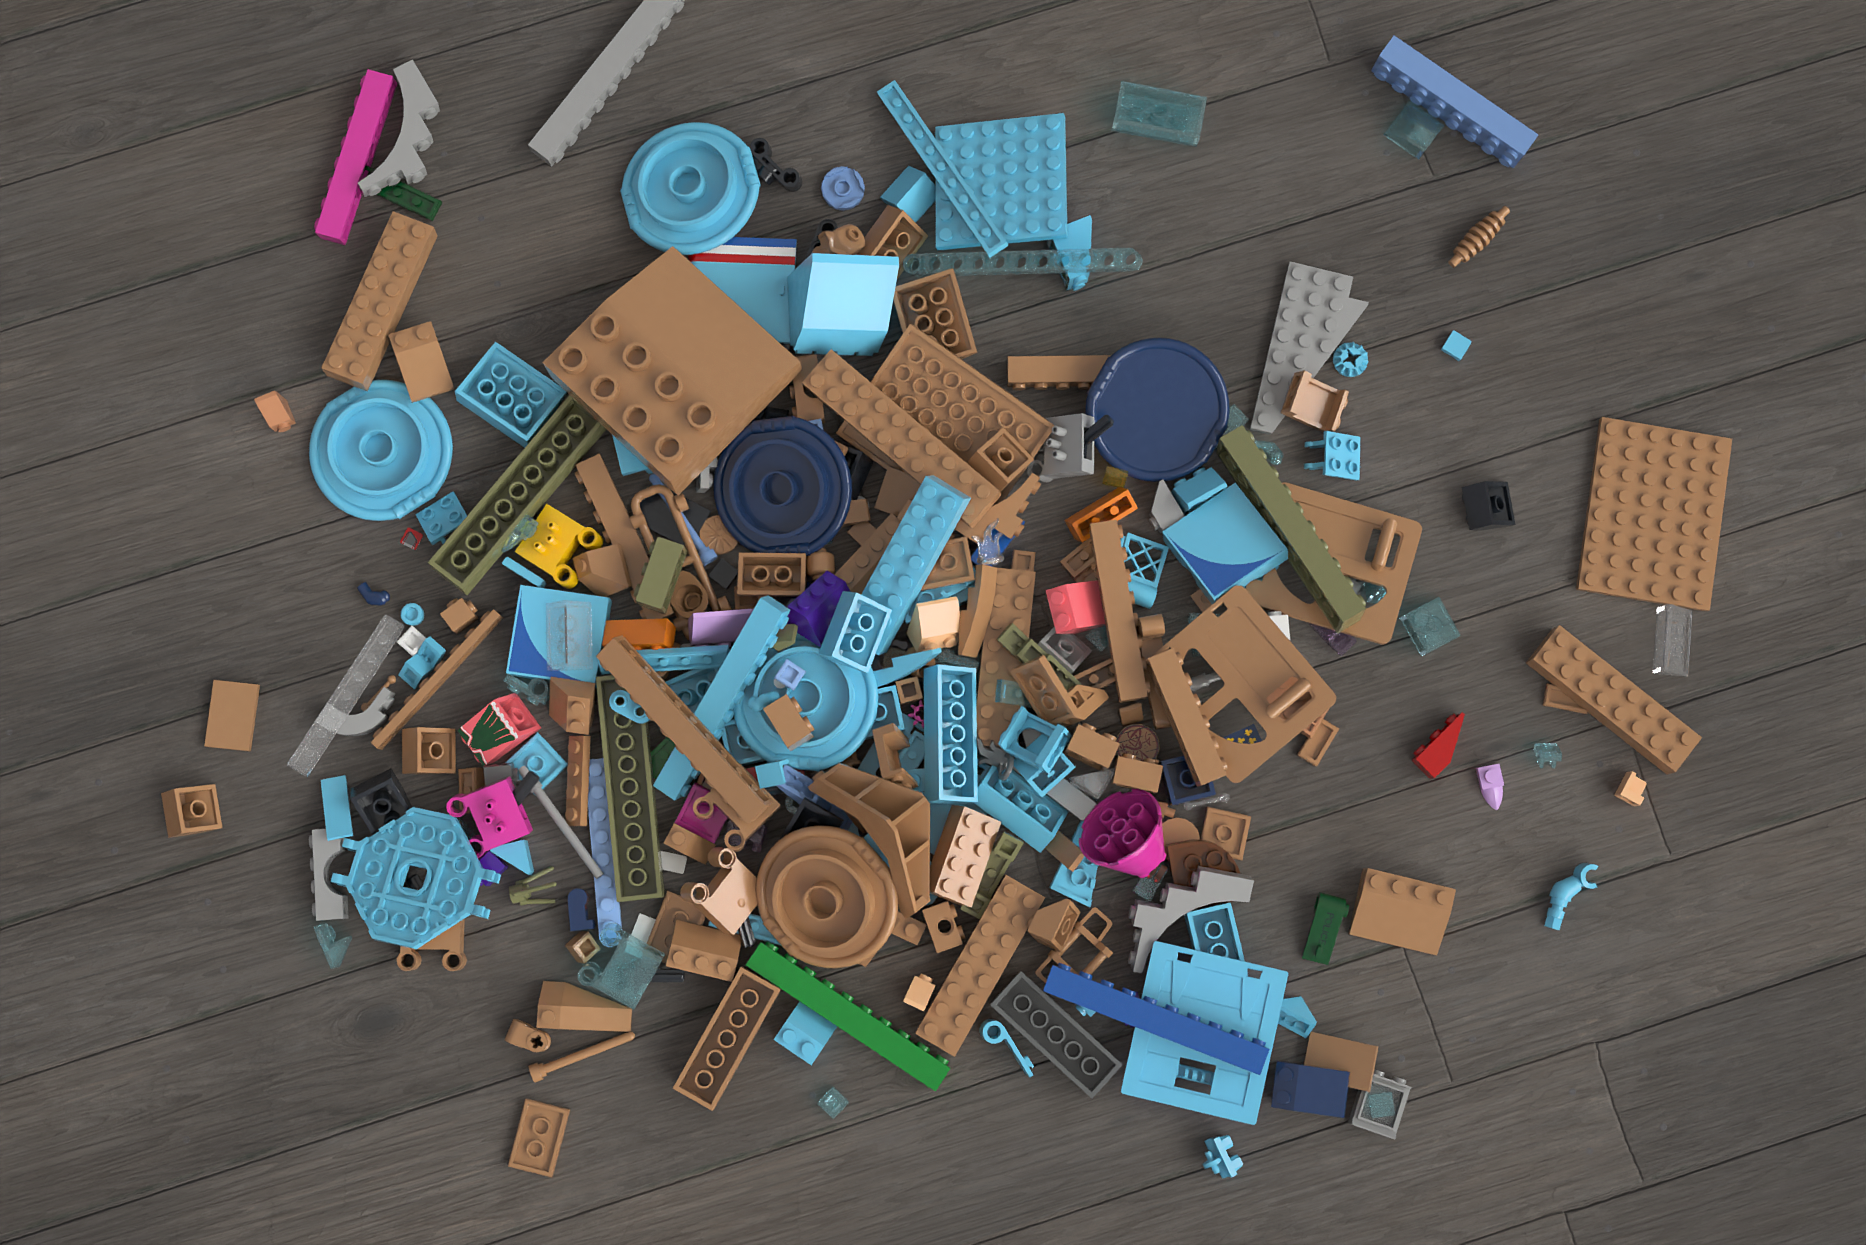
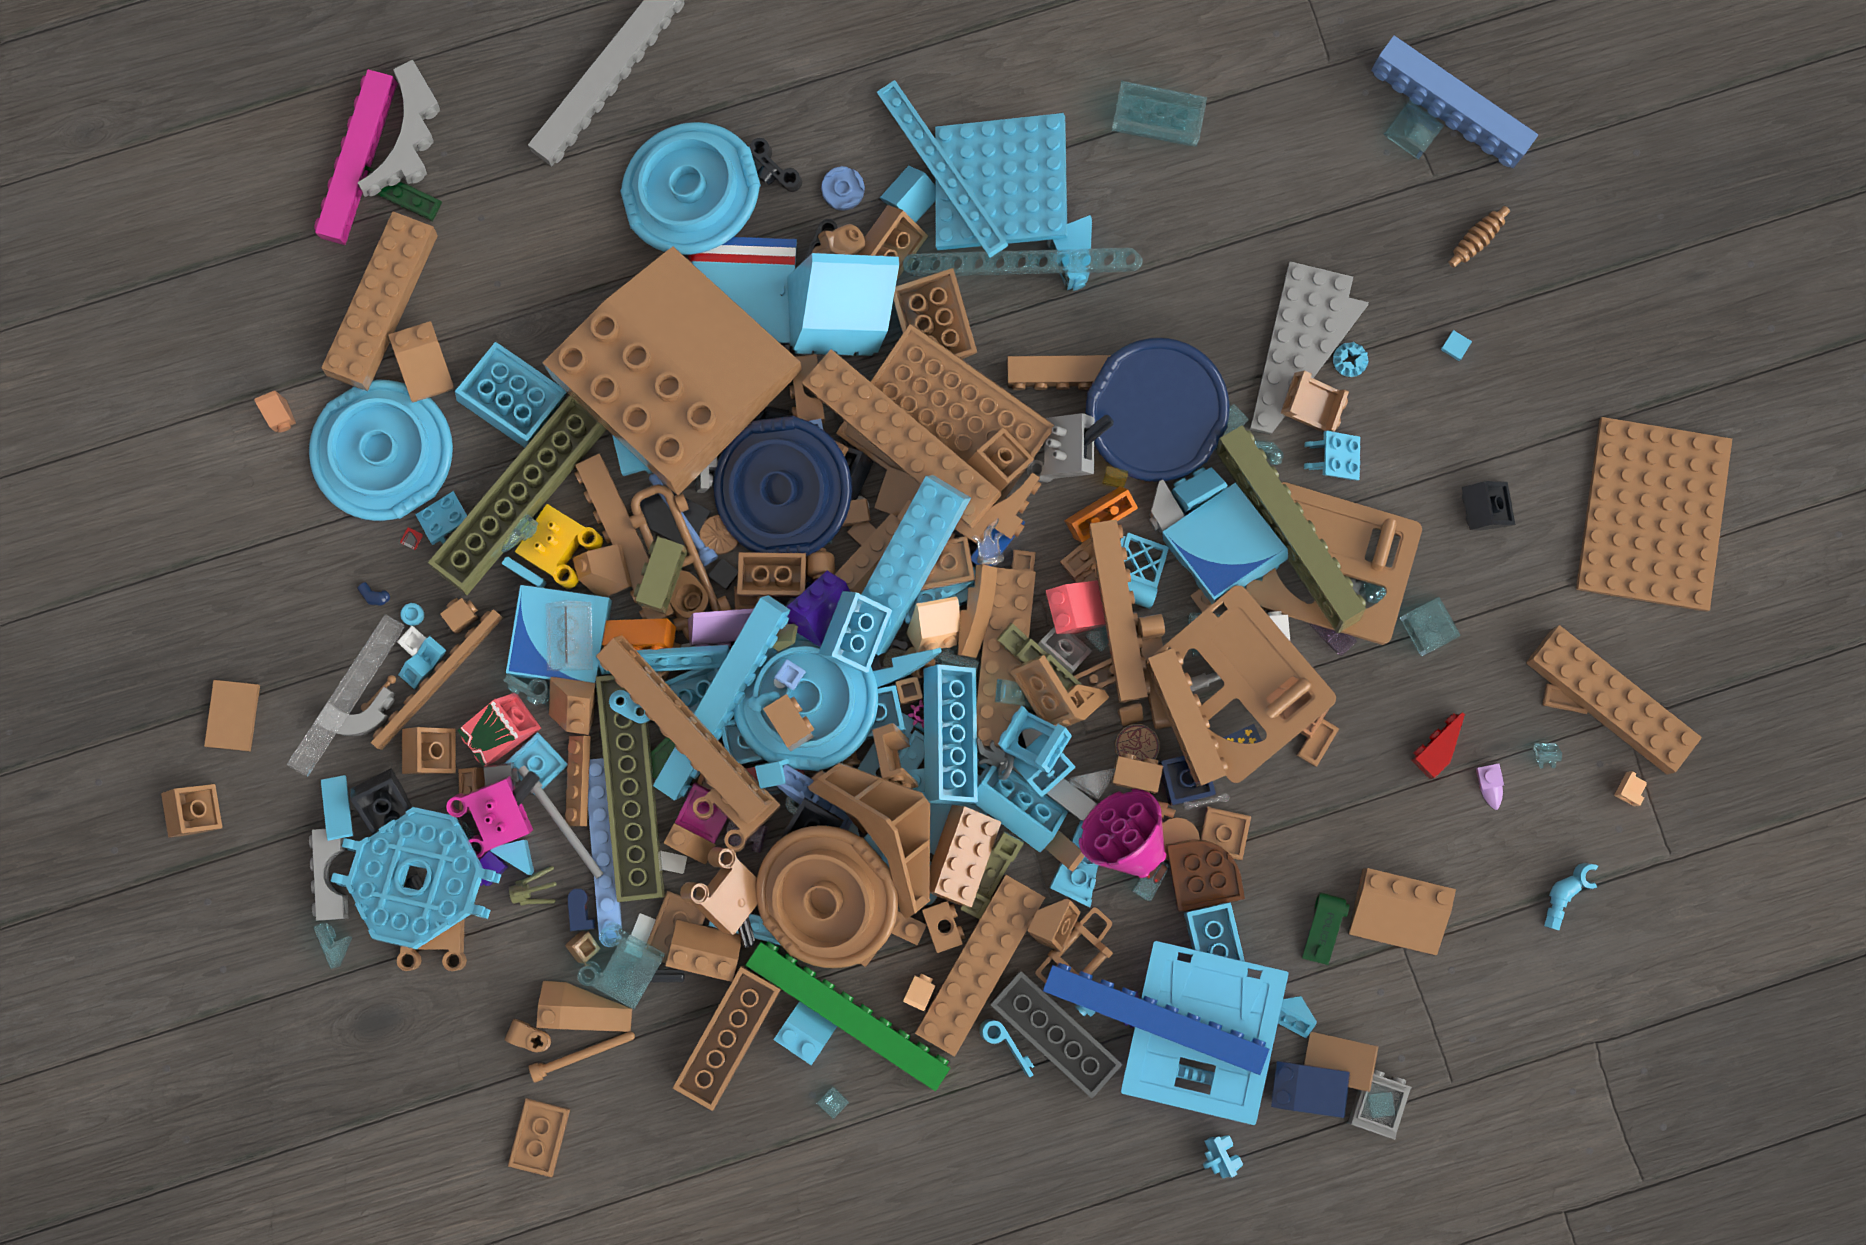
medium nougat brick [1063,723,1120,772] -> none
light grey arch [1128,866,1254,973] -> none
clear slope [1653,604,1692,677] -> none

